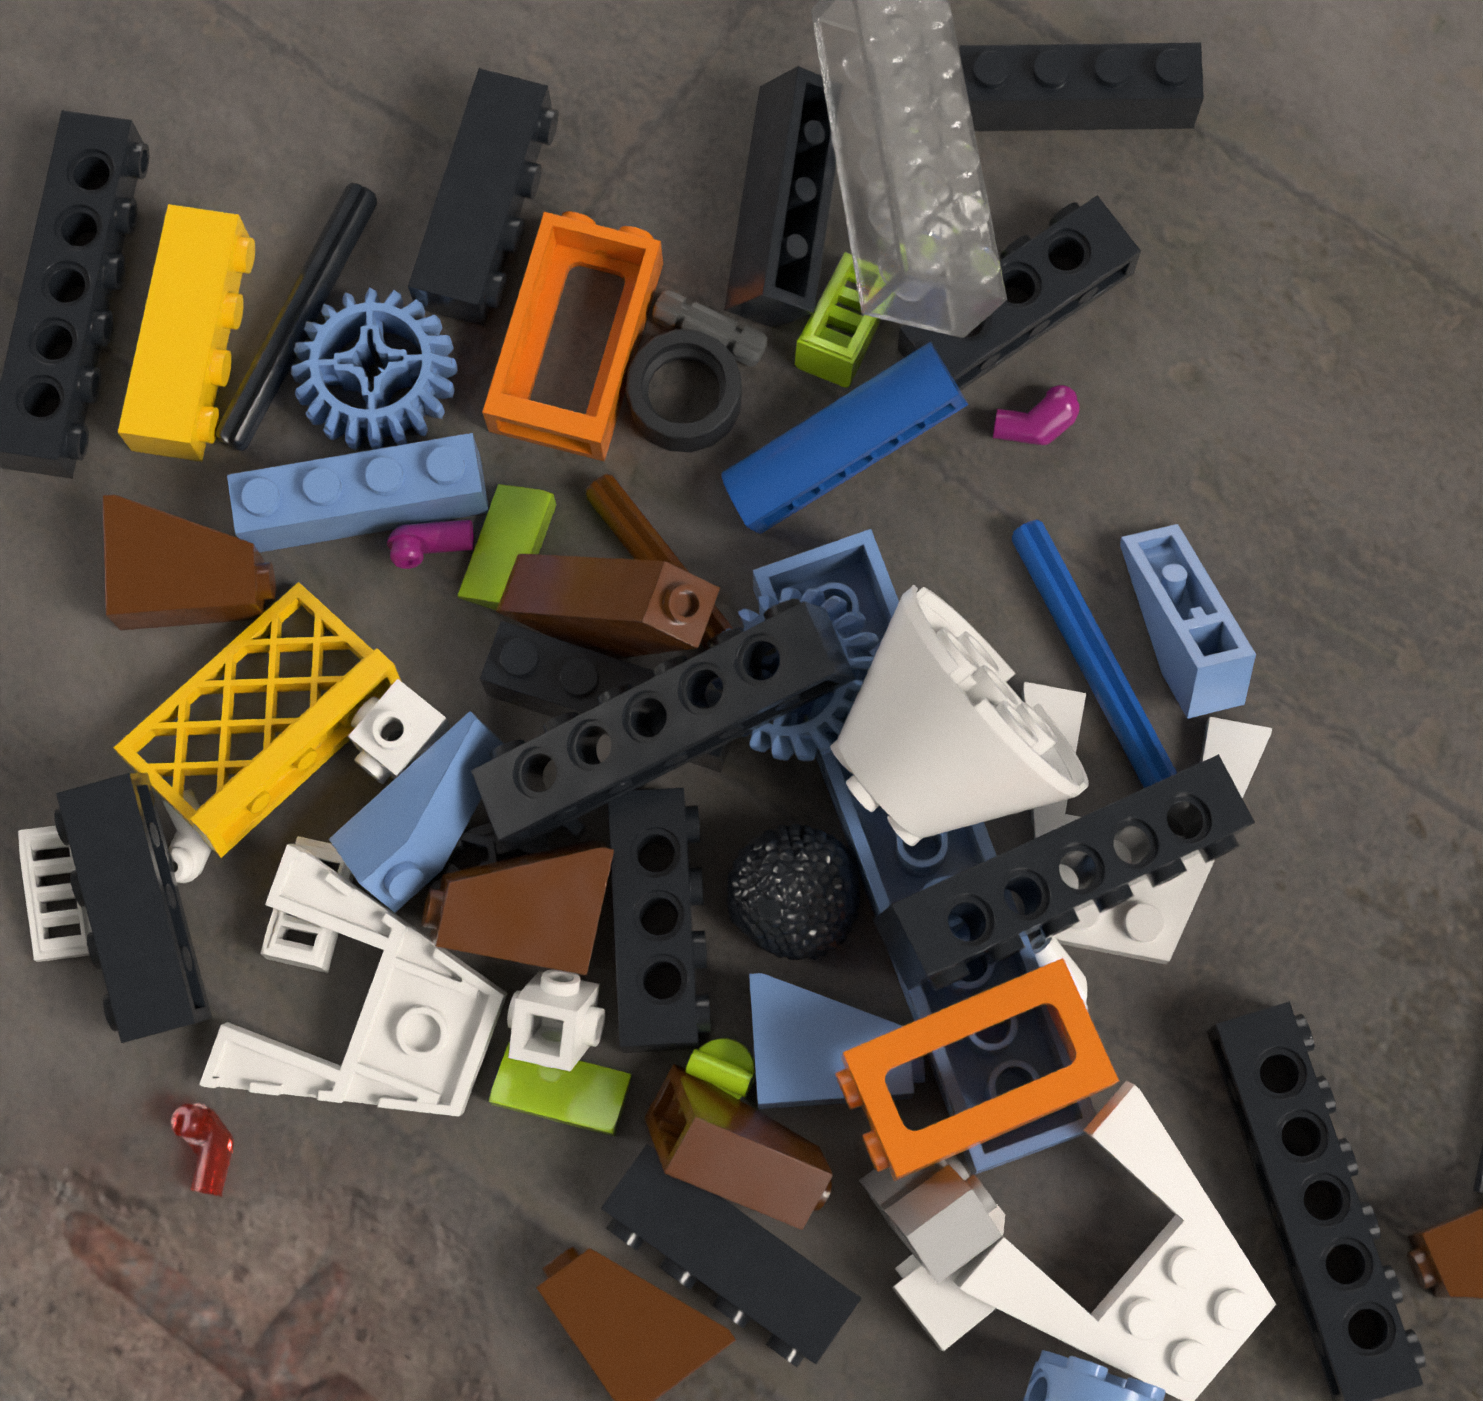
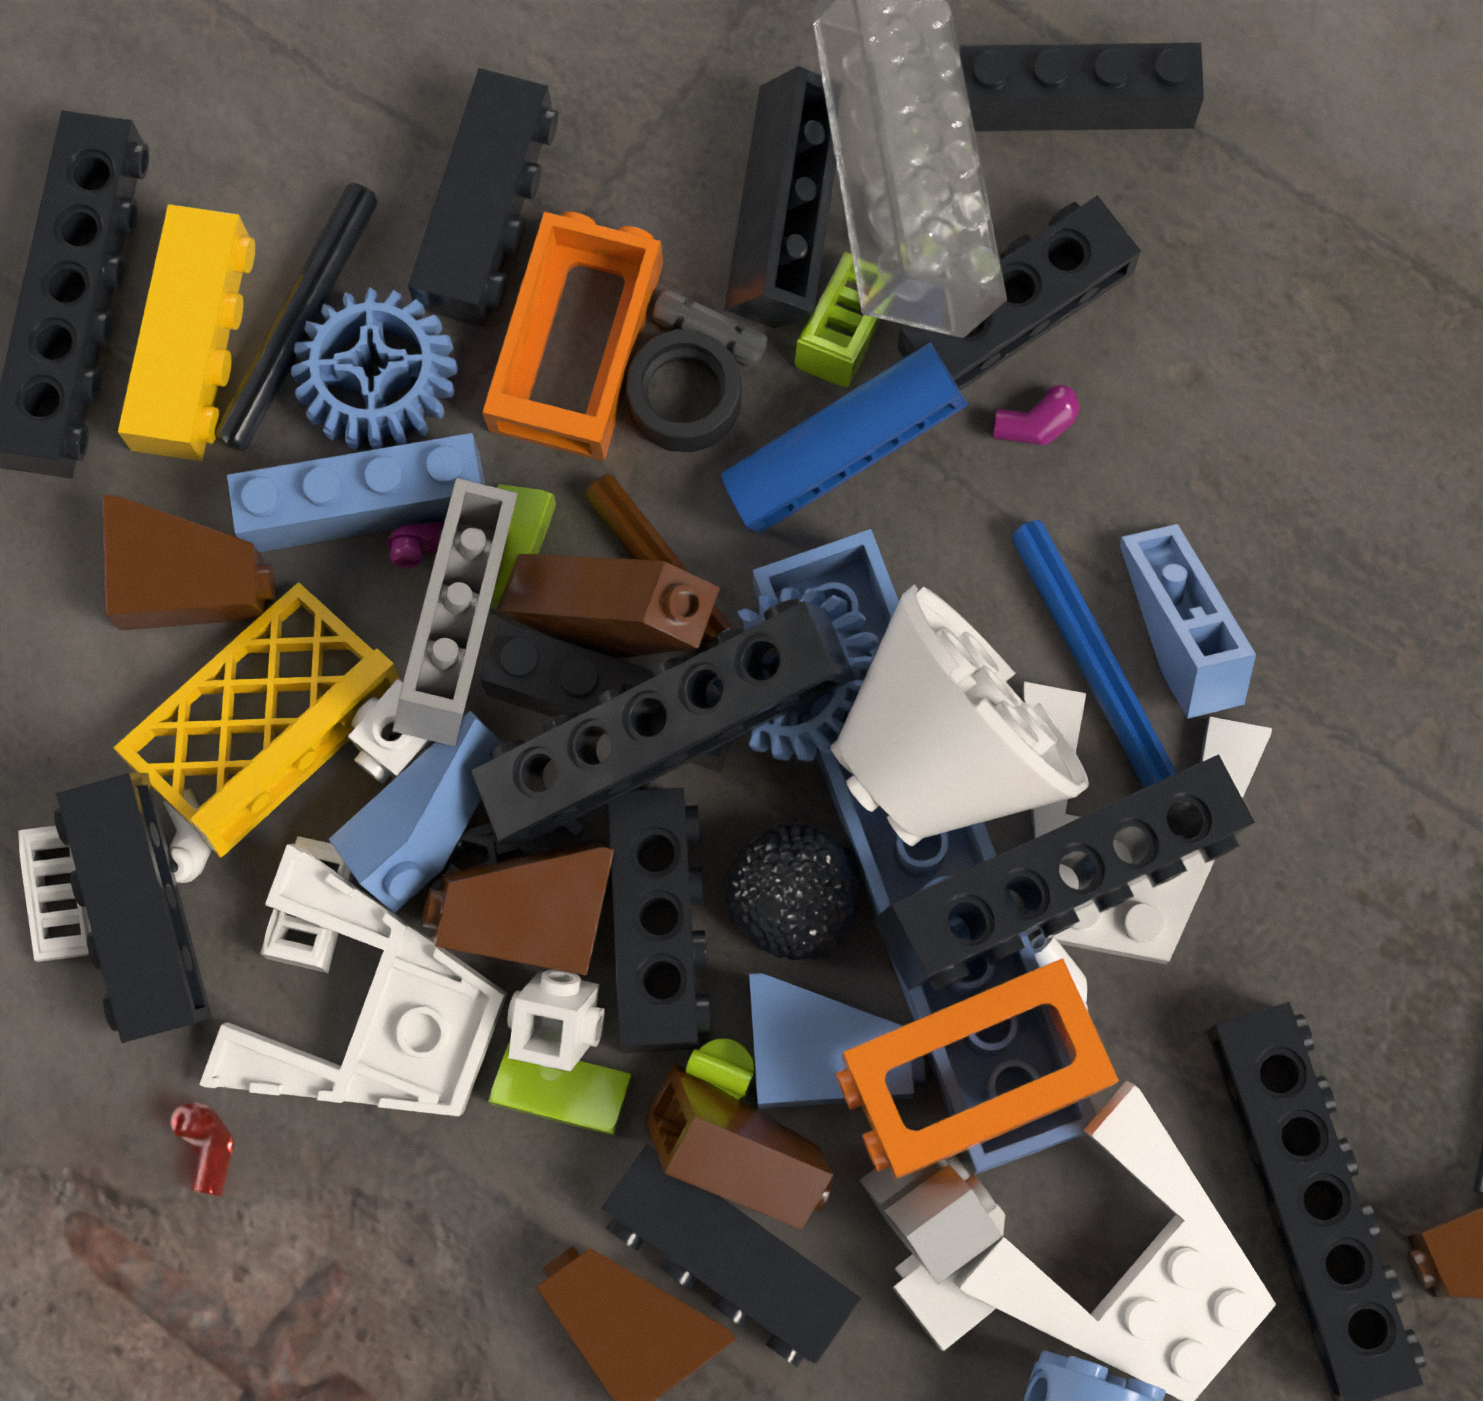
none -> light grey brick [393,478,518,746]

